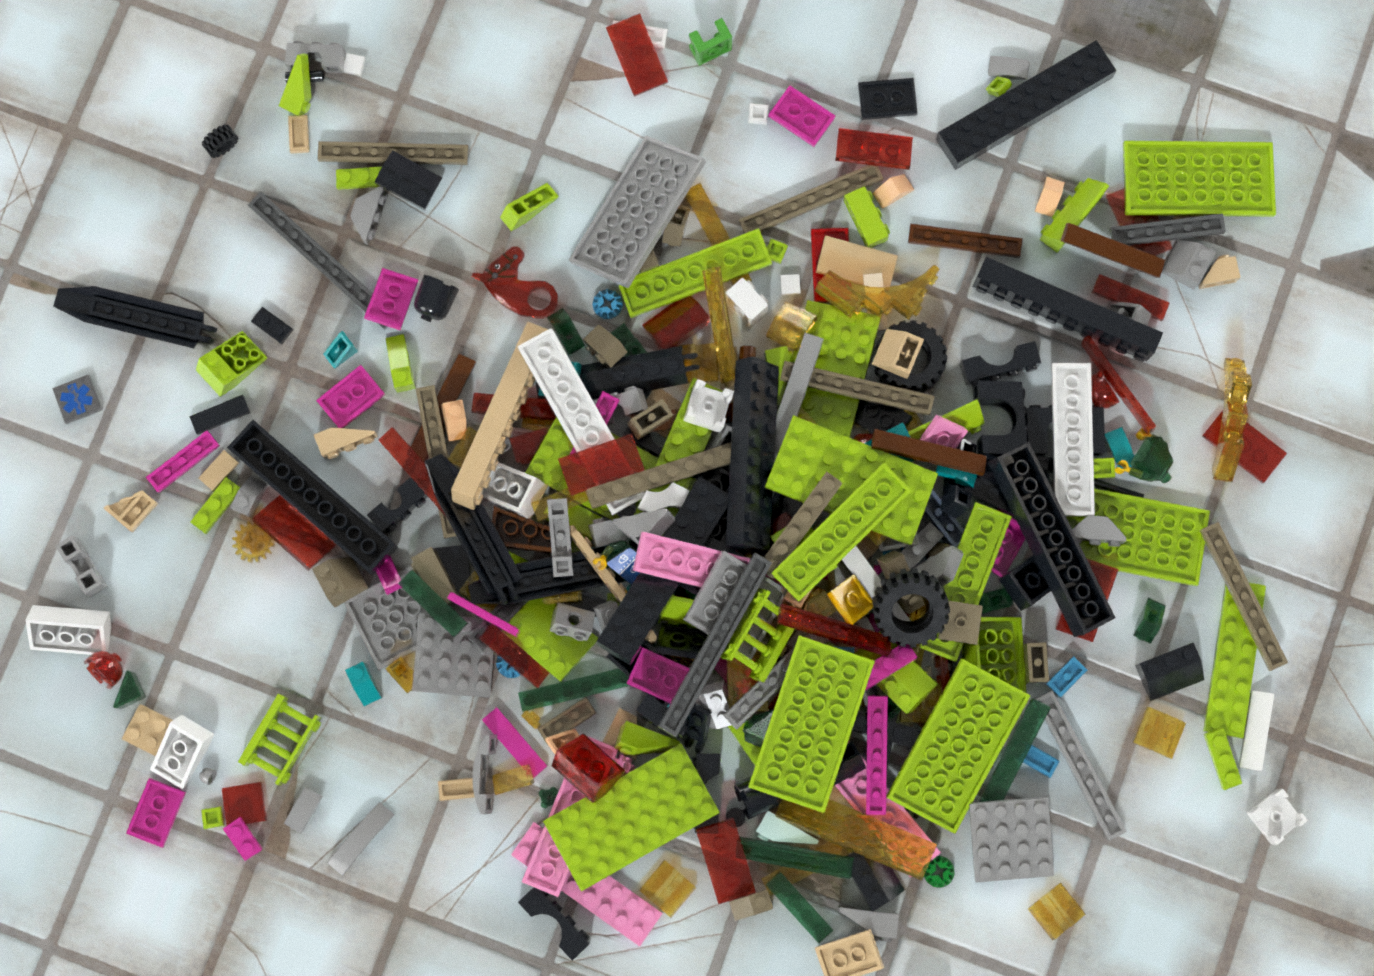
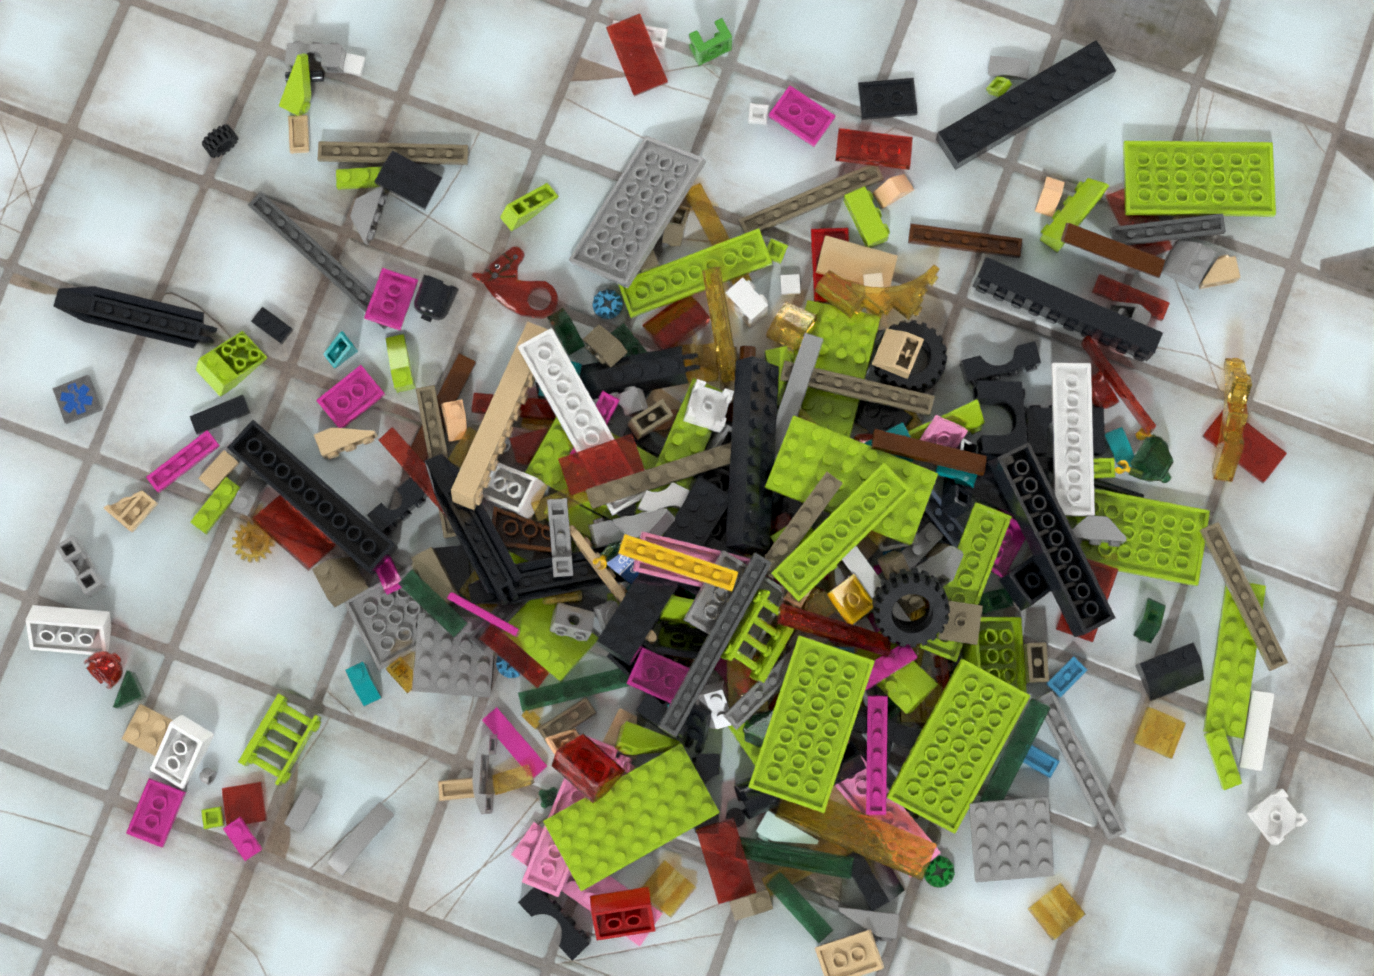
none -> red slope [590,887,656,941]
none -> yellow plate [618,534,738,591]

